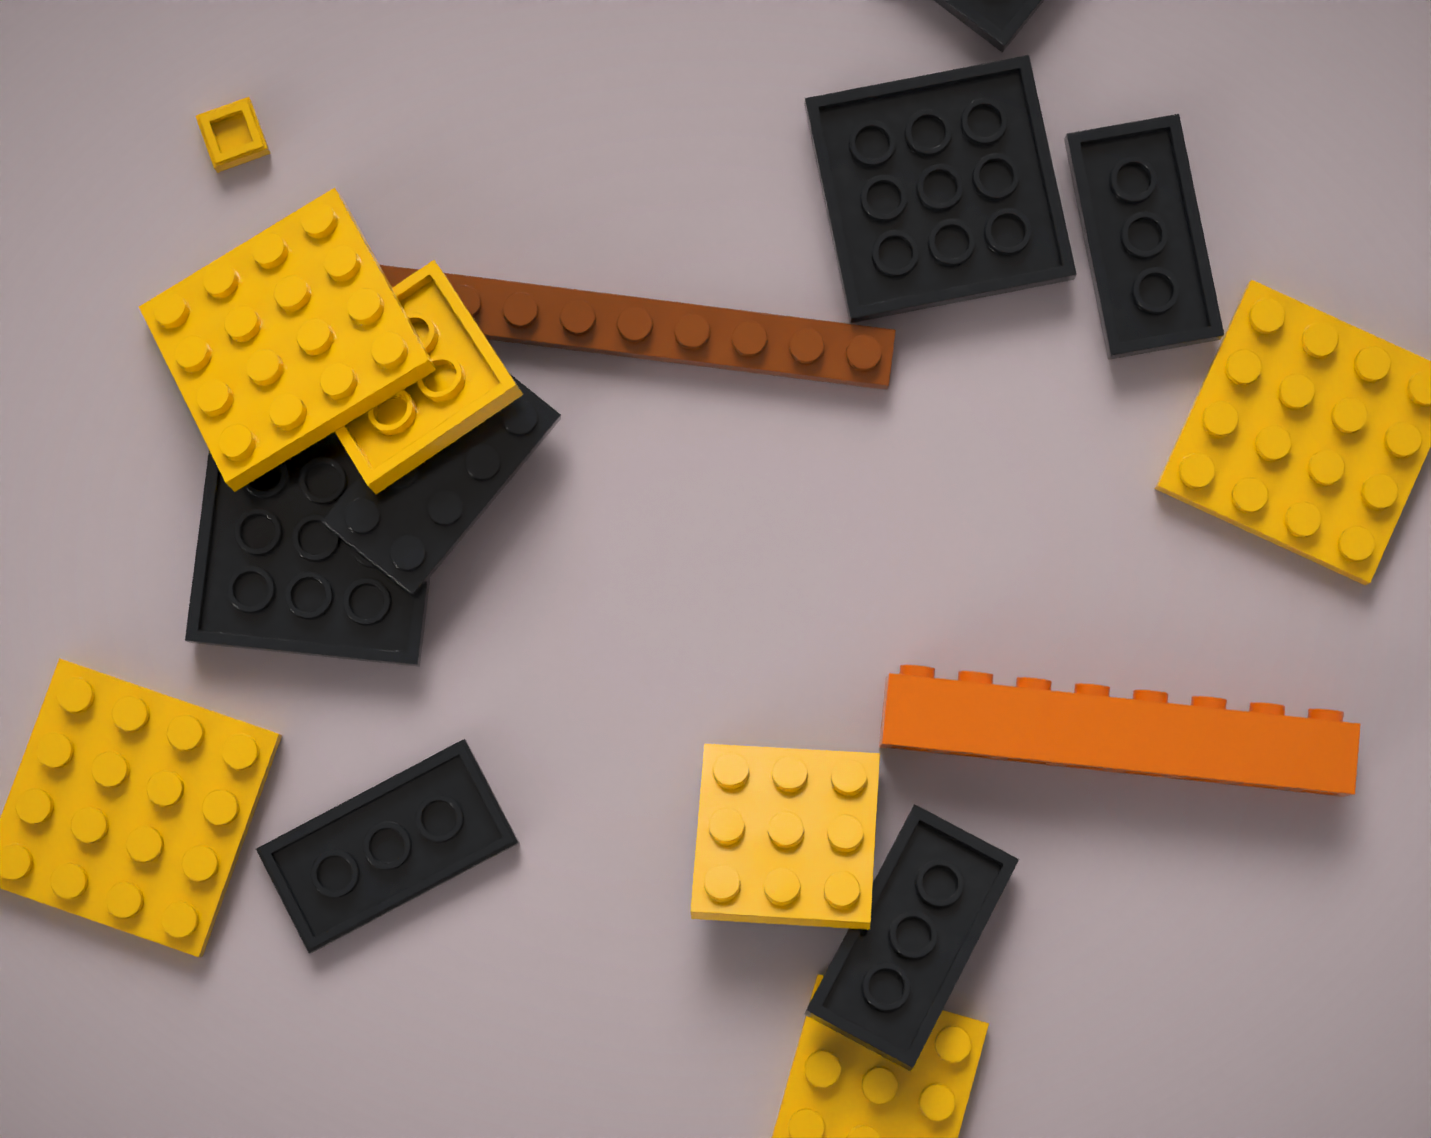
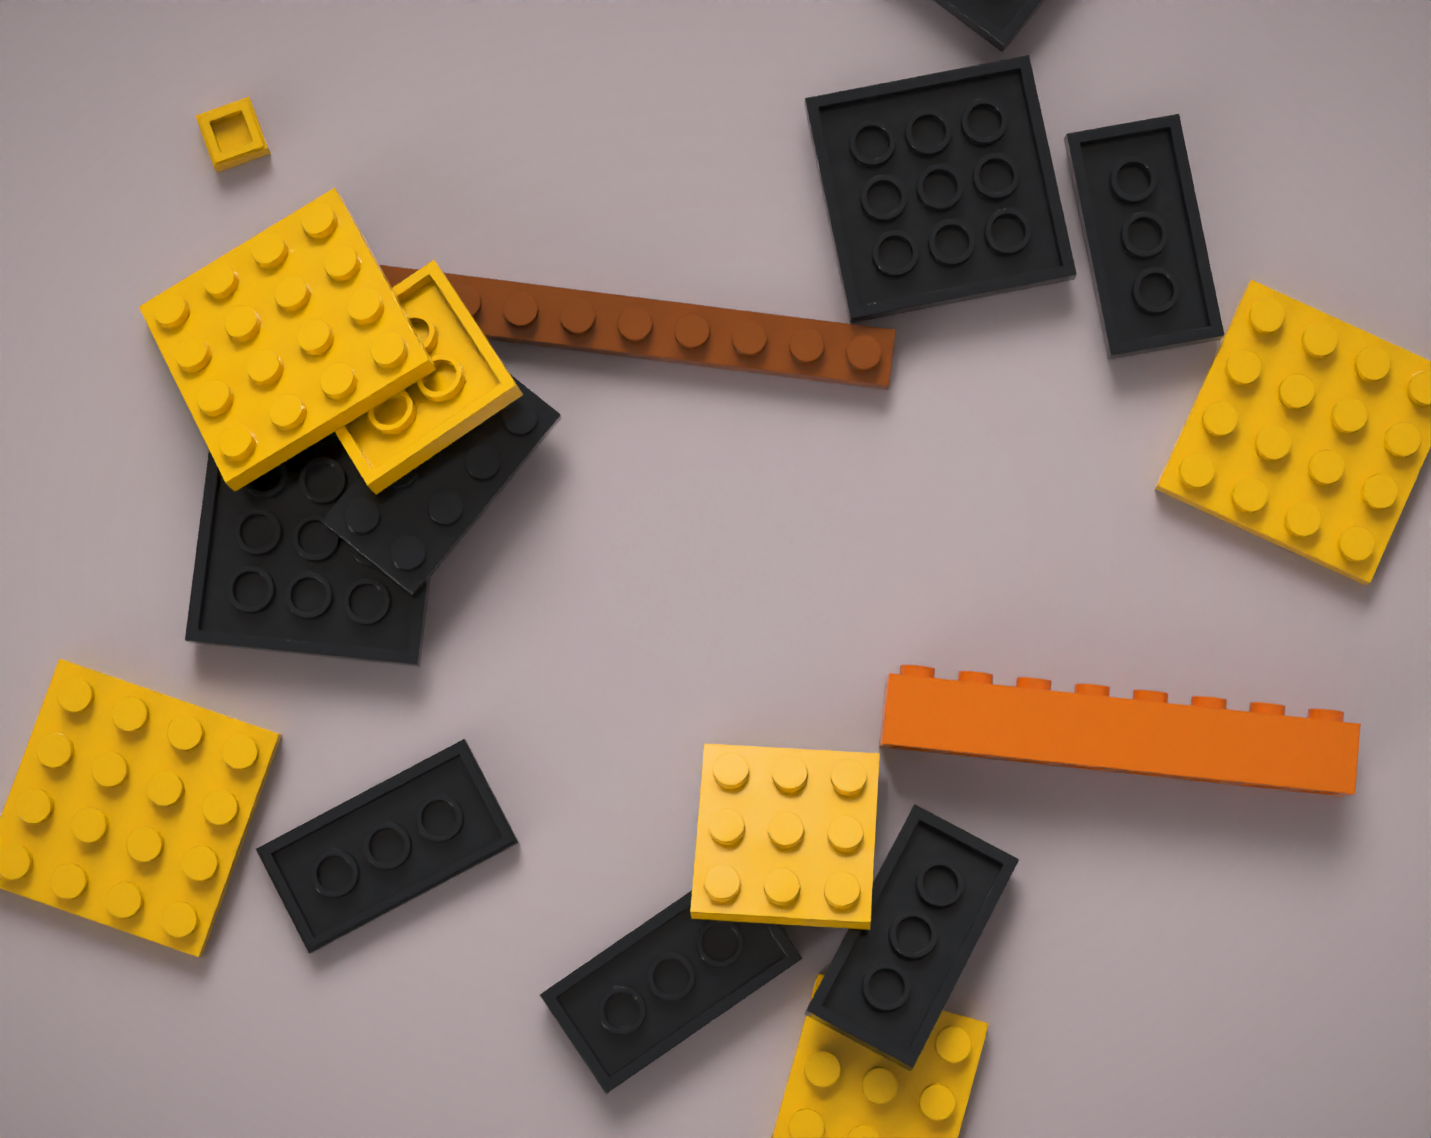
none -> black plate [540,890,803,1094]

